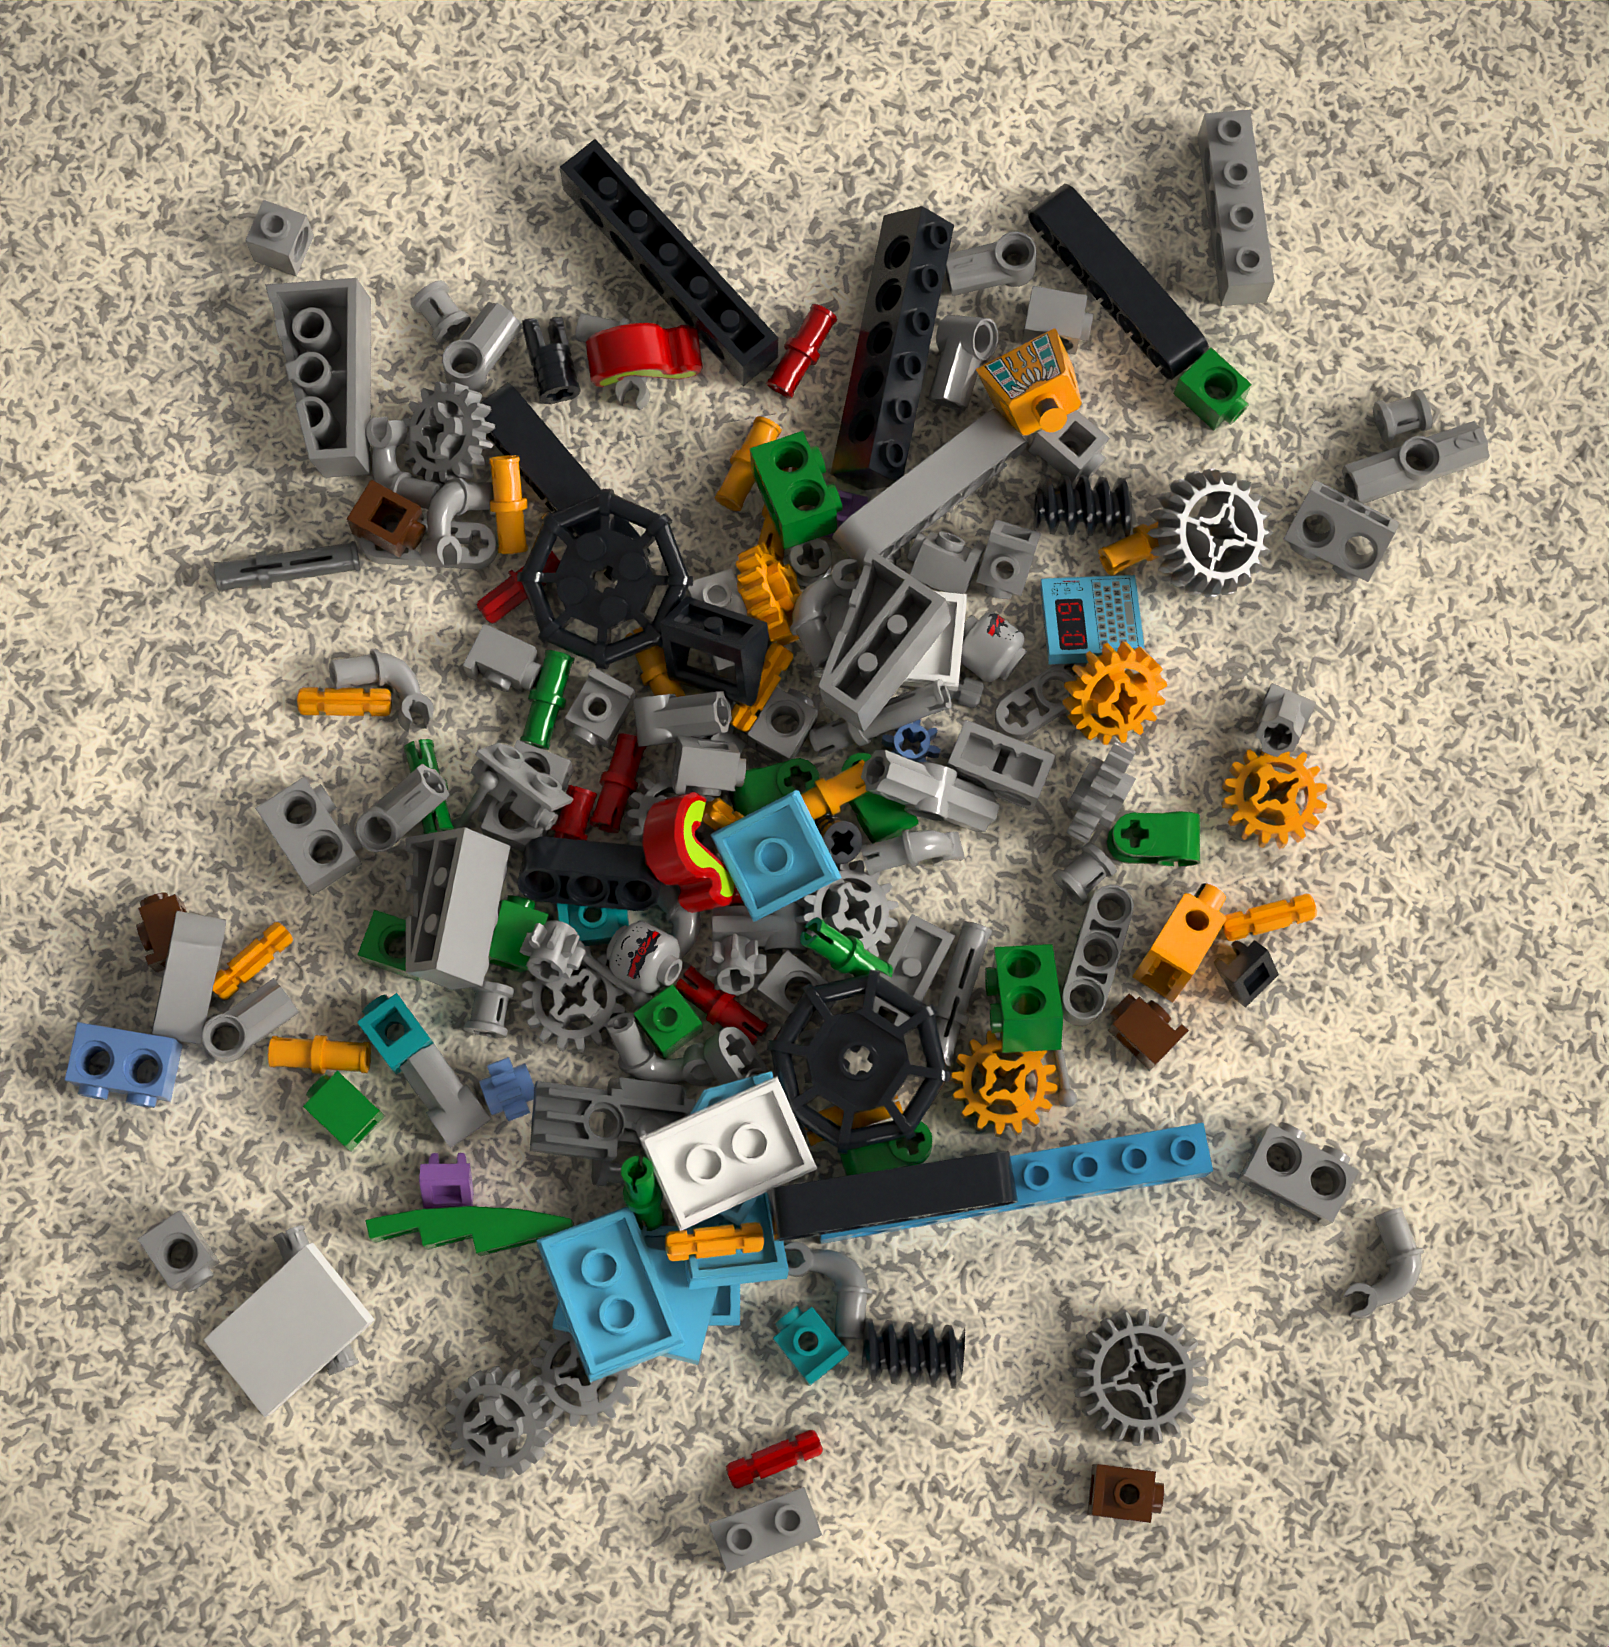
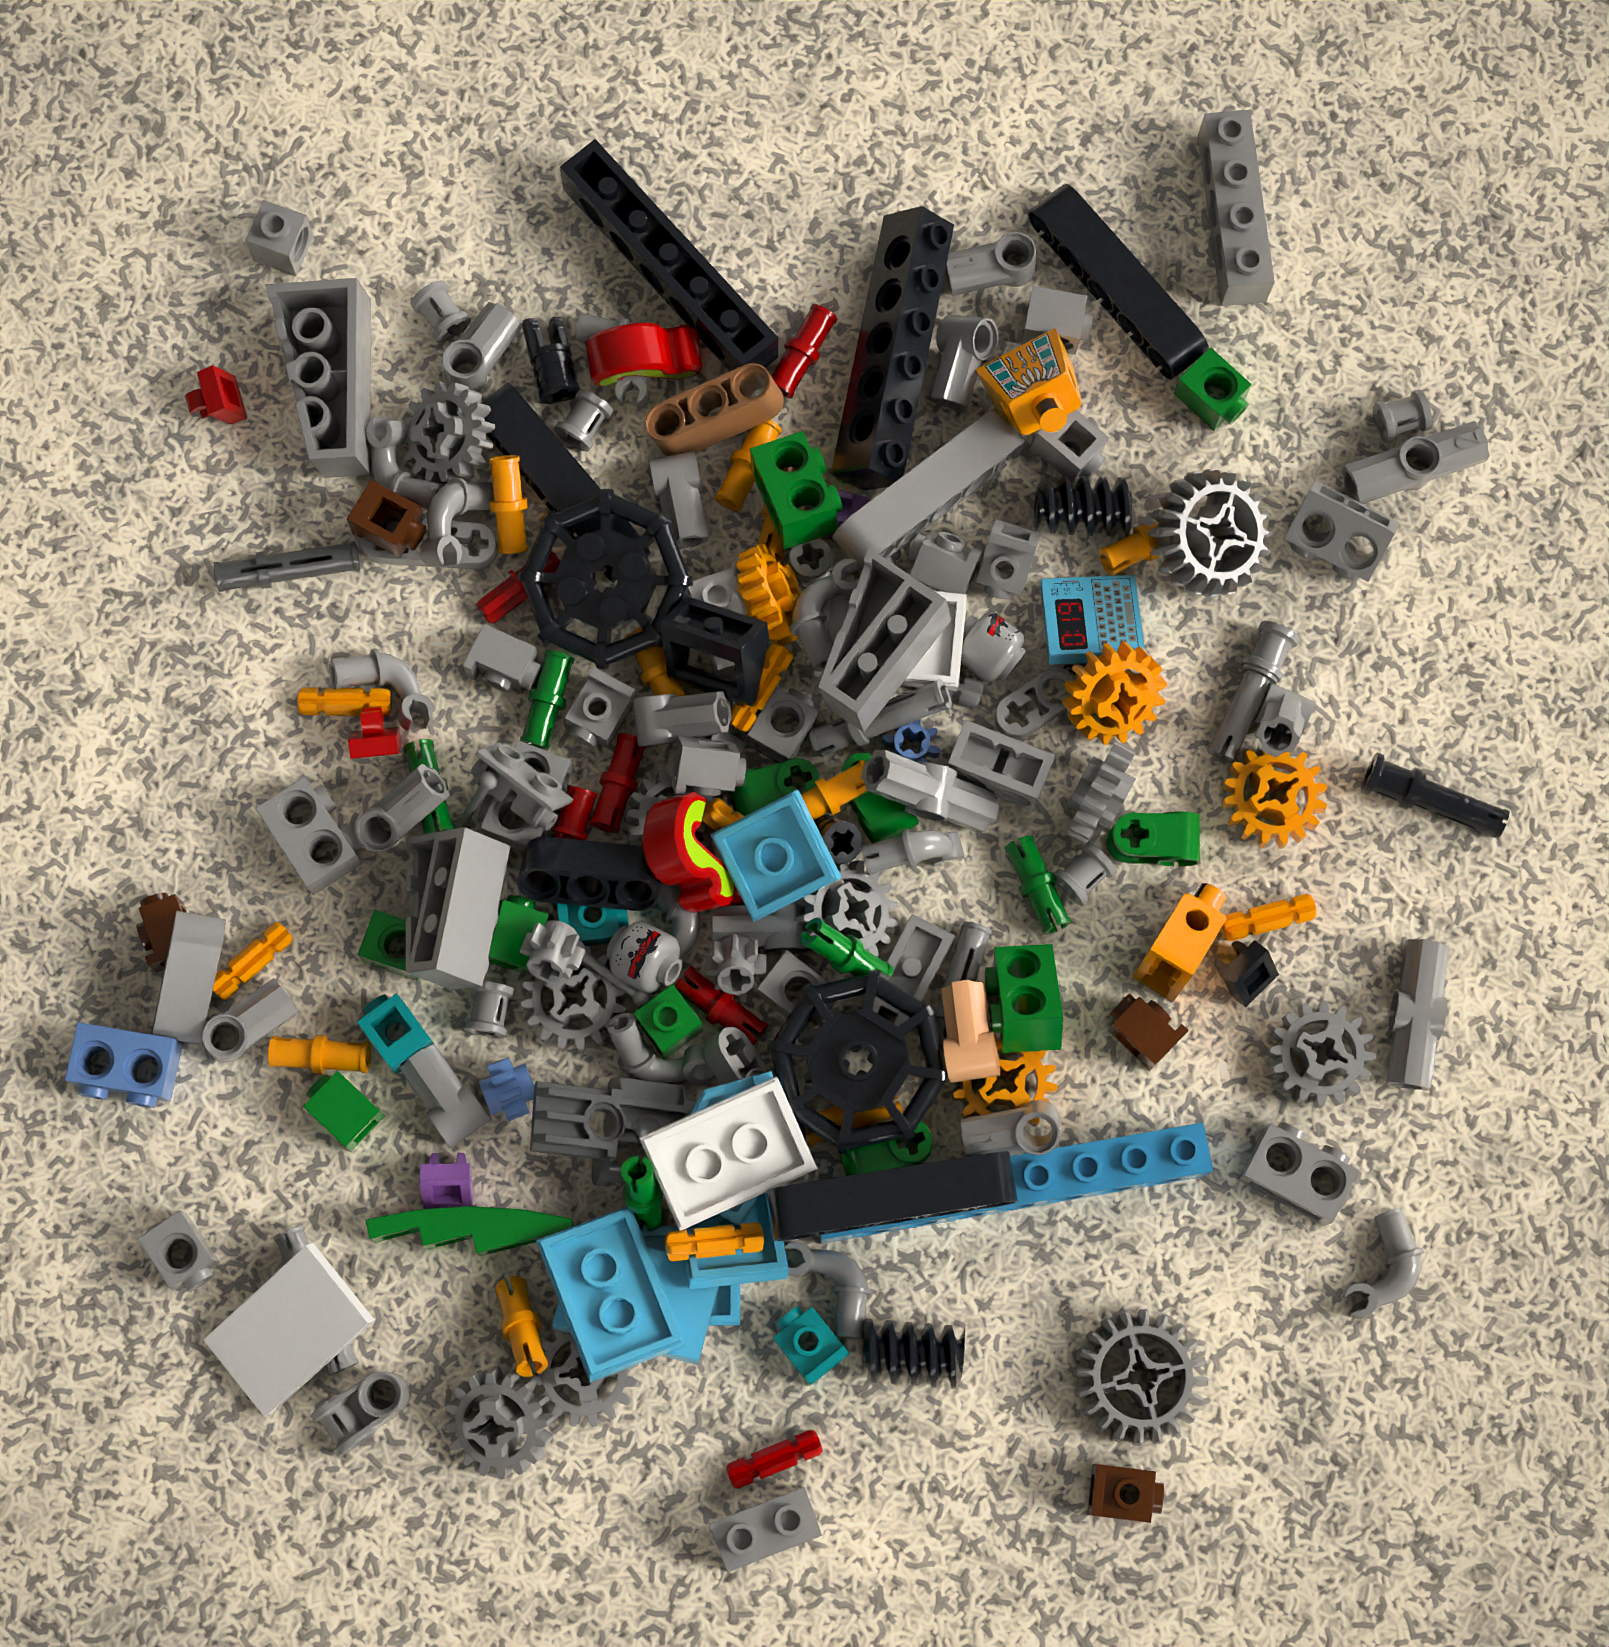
light grey hinge [1053,1046,1077,1107] -> none
light grey beam [1060,885,1134,1026] -> none
none -> red tile [185,365,247,424]
none -> light grey piece [310,1372,410,1458]
none -> red tile [348,706,402,759]
none -> light orange pin [495,1276,548,1377]
none -> light grey bush [554,389,613,452]
none -> medium nougat beam [645,363,784,456]
none -> light grey piece [648,451,708,549]
none -> light nougat piece [941,980,1000,1083]
none -> light grey piece [960,1100,1061,1157]
none -> green pin [1004,835,1072,935]
none -> light grey pin [1207,621,1300,763]
none -> light grey gear [1267,1001,1376,1109]
none -> black pin [1361,752,1510,839]
none -> light grey piece [1386,939,1449,1091]

